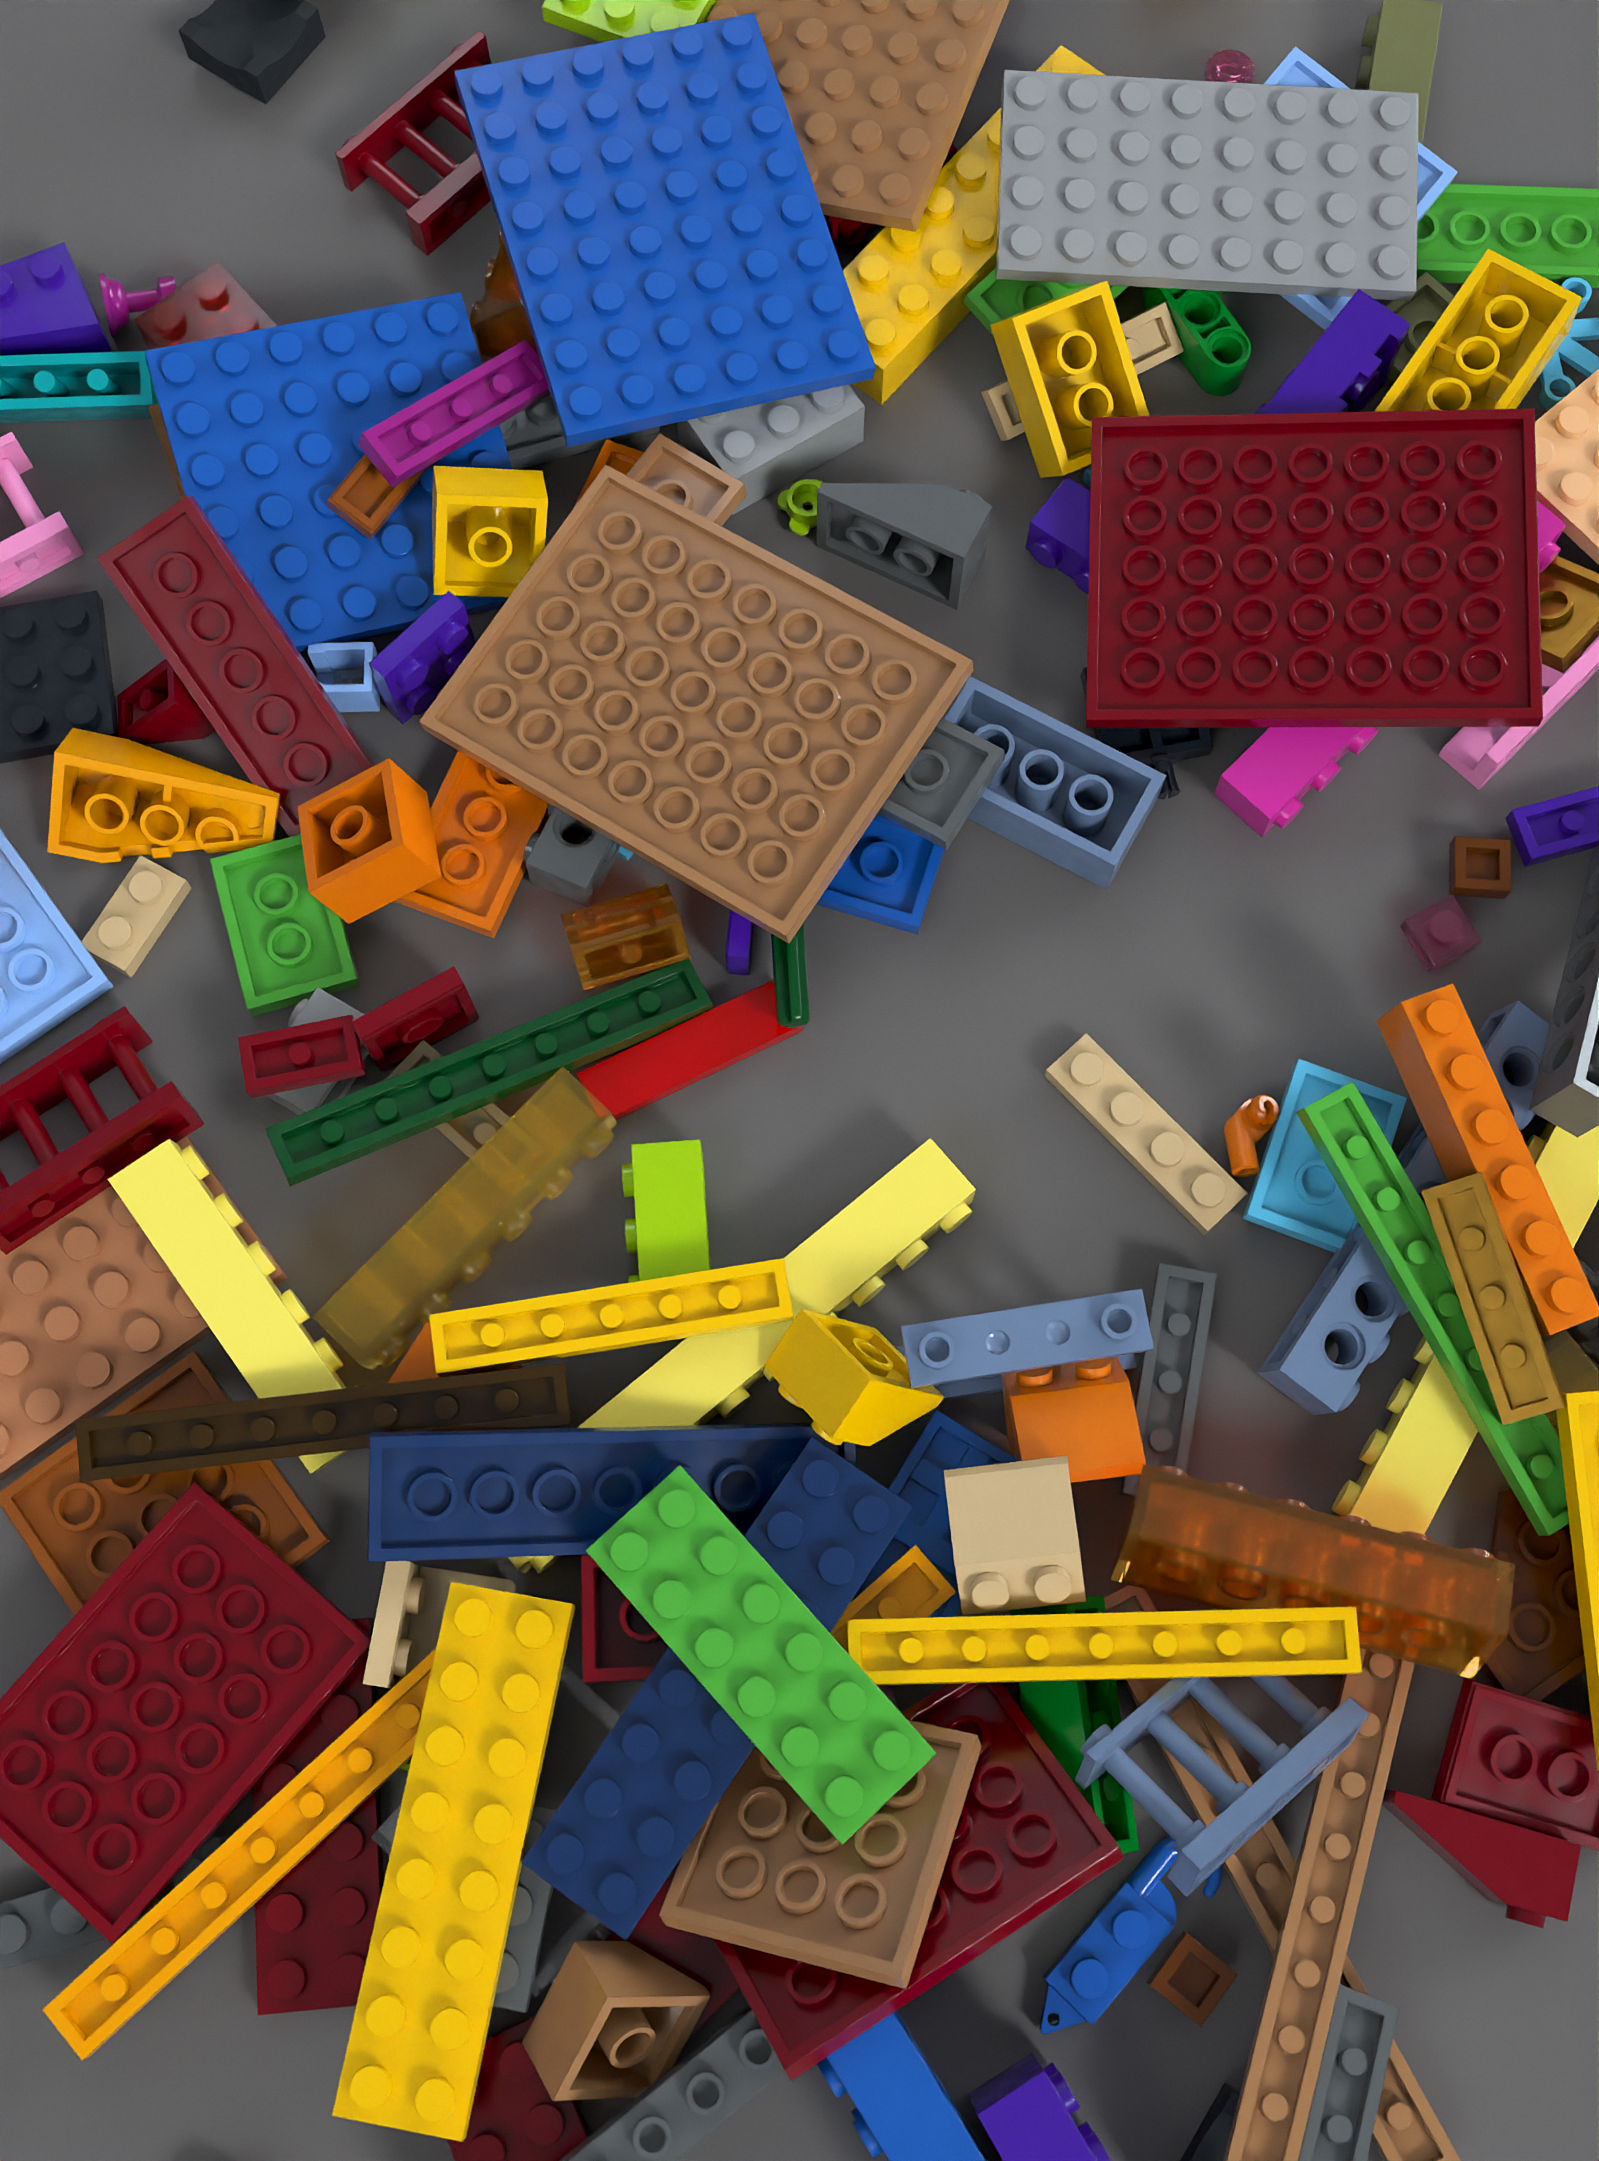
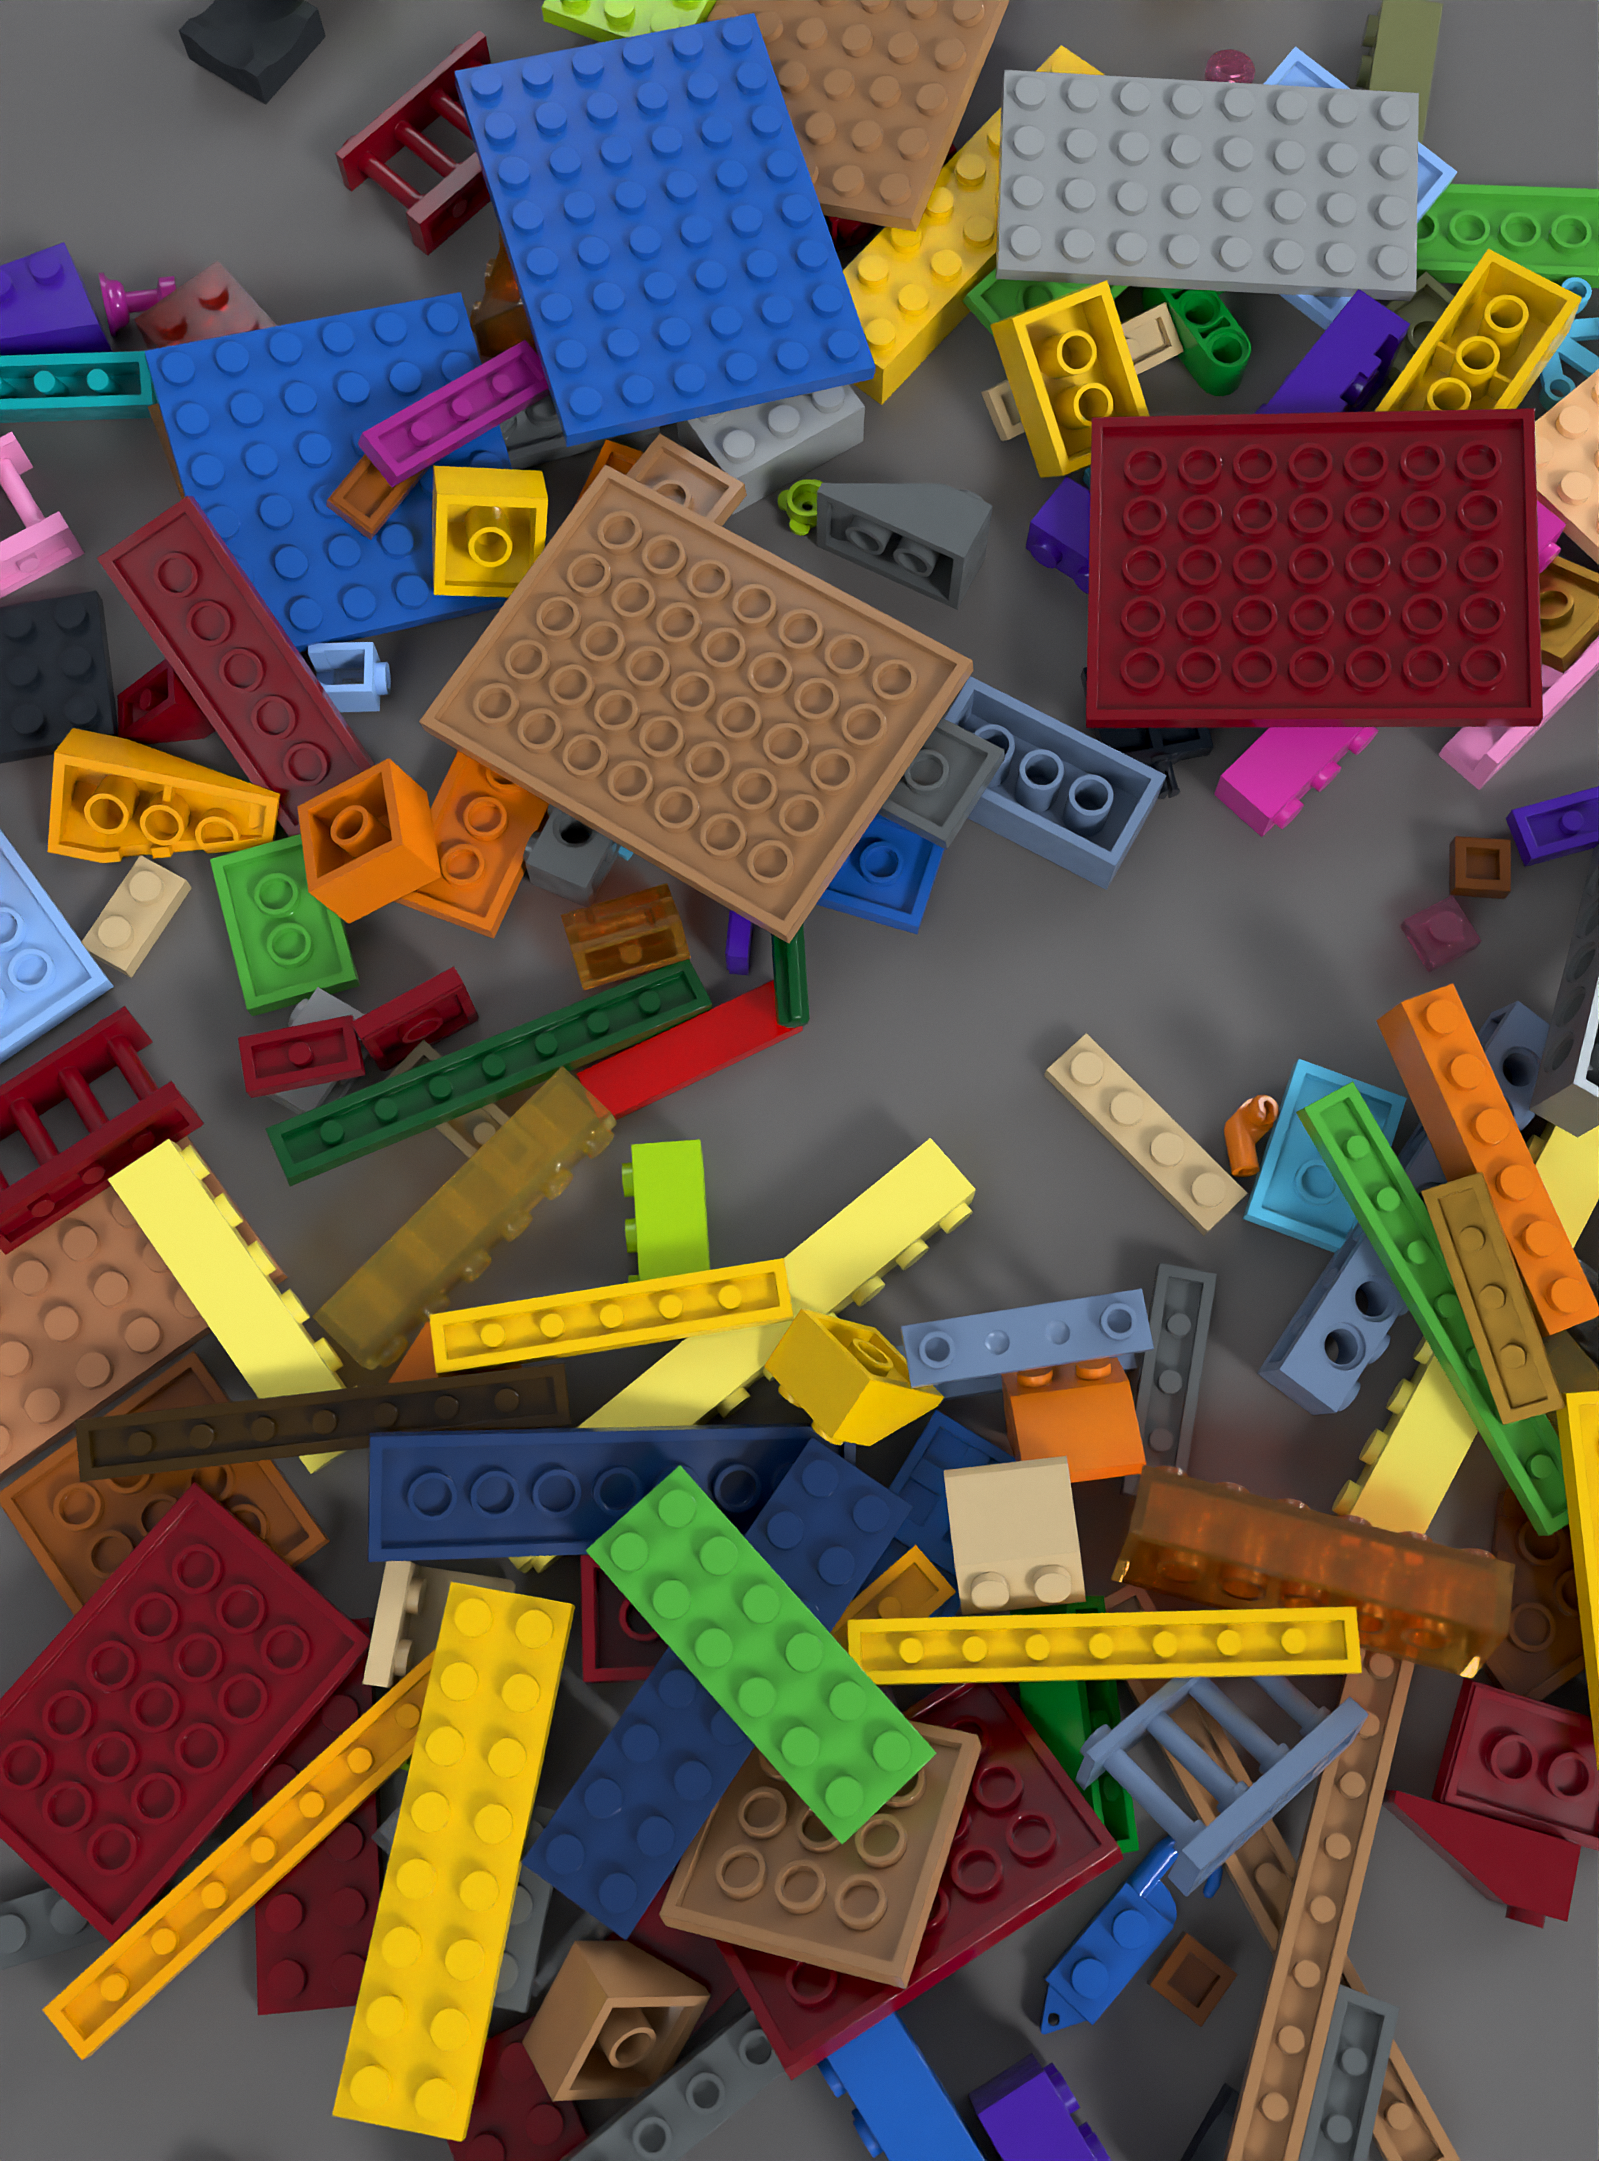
dark purple plate [369,591,476,725] -> none

